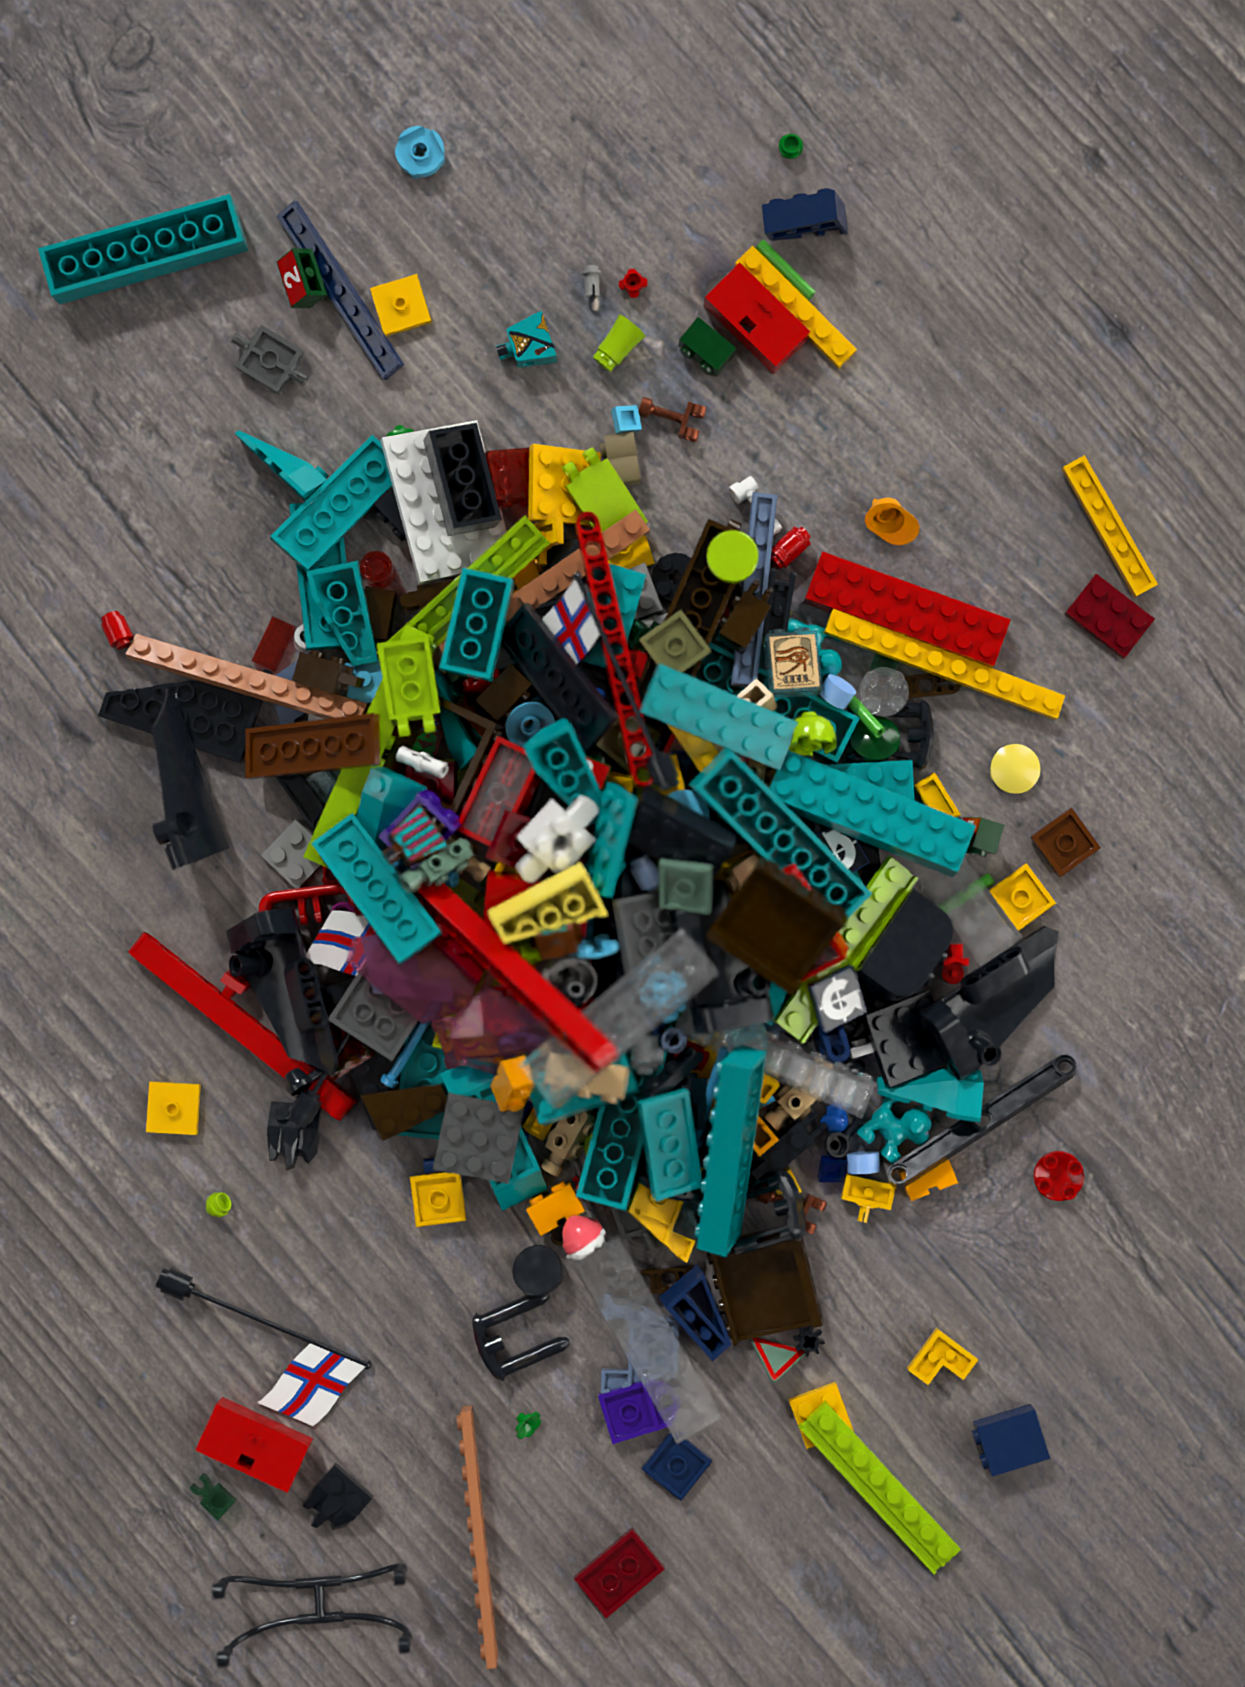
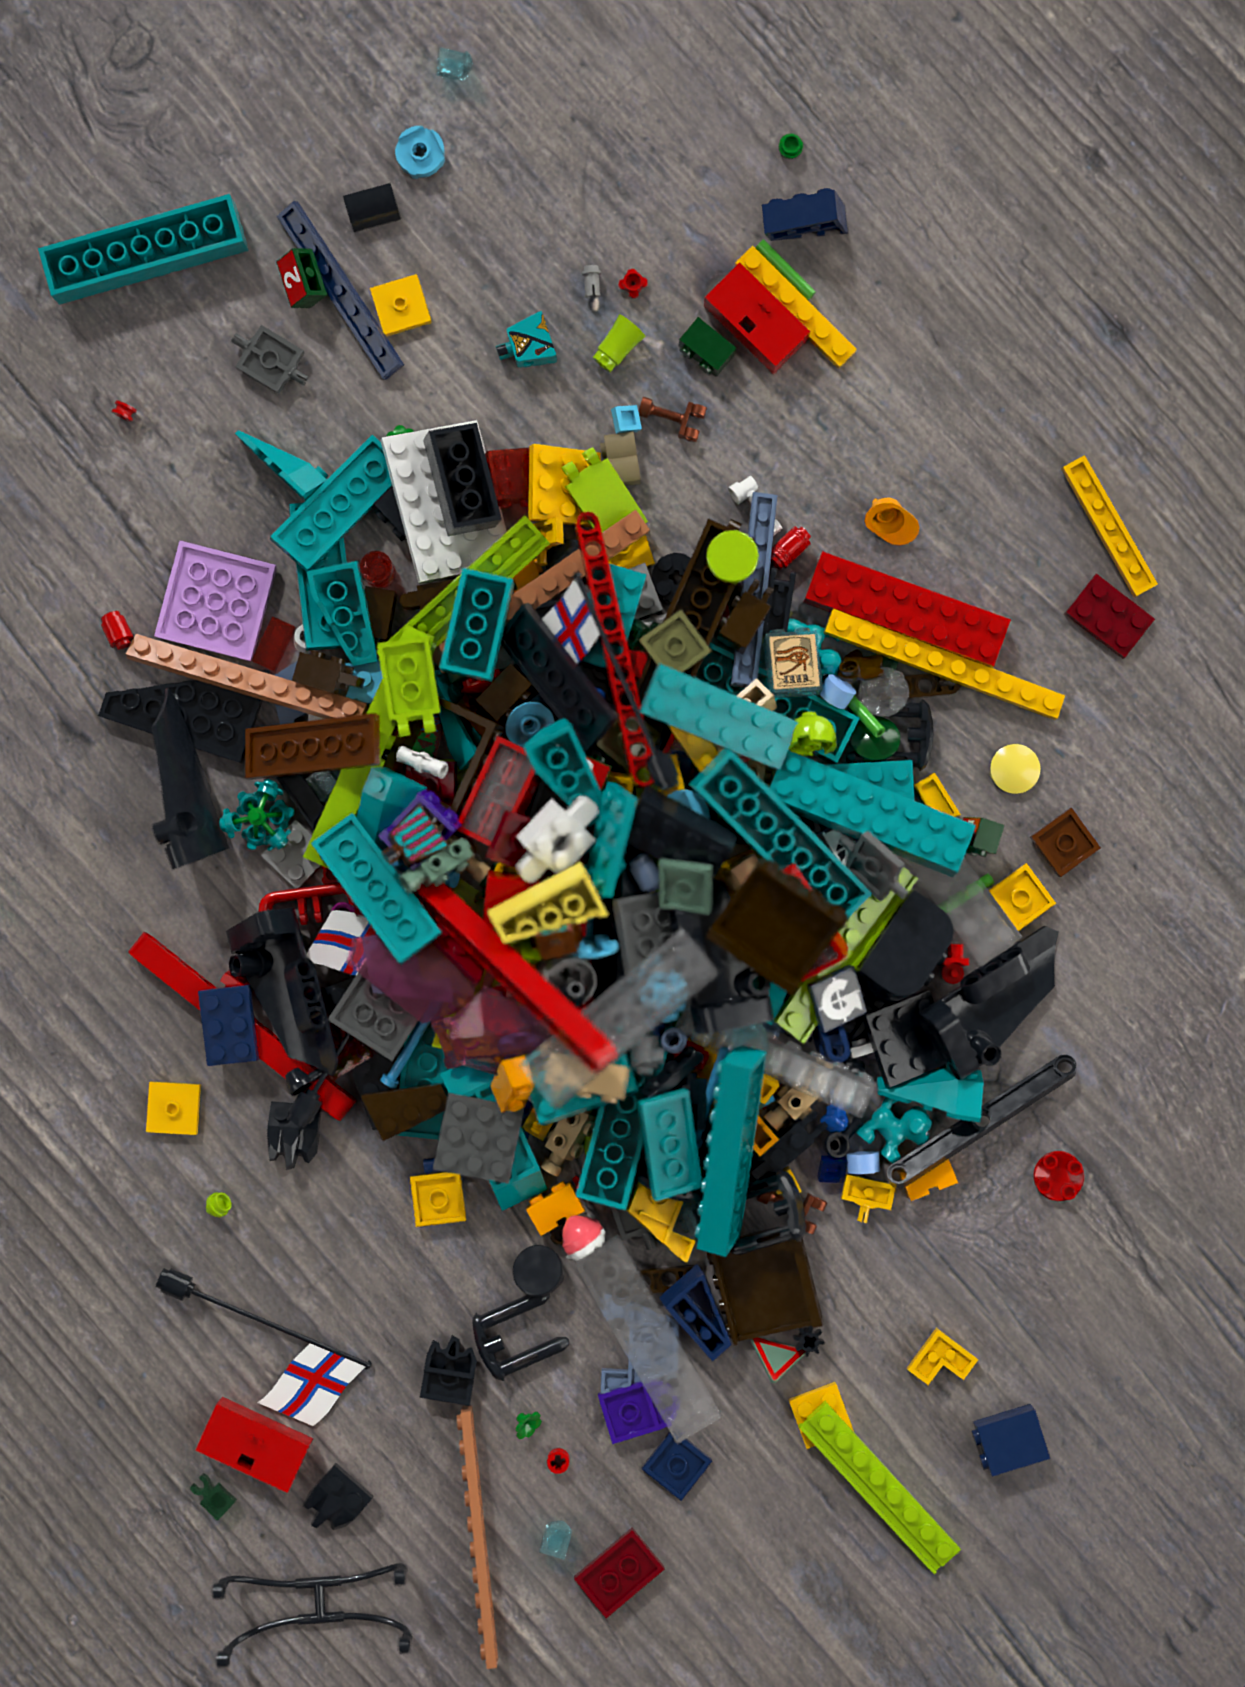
none -> red bush [111,400,137,422]
none -> lavender plate [154,541,277,662]
none -> dark blue plate [198,985,259,1066]
none -> teal plant [219,779,294,851]
none -> black brick [343,183,401,232]
none -> black plate [419,1335,477,1406]
none -> clear light blue plate [436,47,473,81]
none -> clear light blue plate [539,1520,572,1560]
none -> red bush [547,1448,570,1474]
none -> dark brown plate [838,649,884,682]
none -> dark grey plate [838,831,909,902]

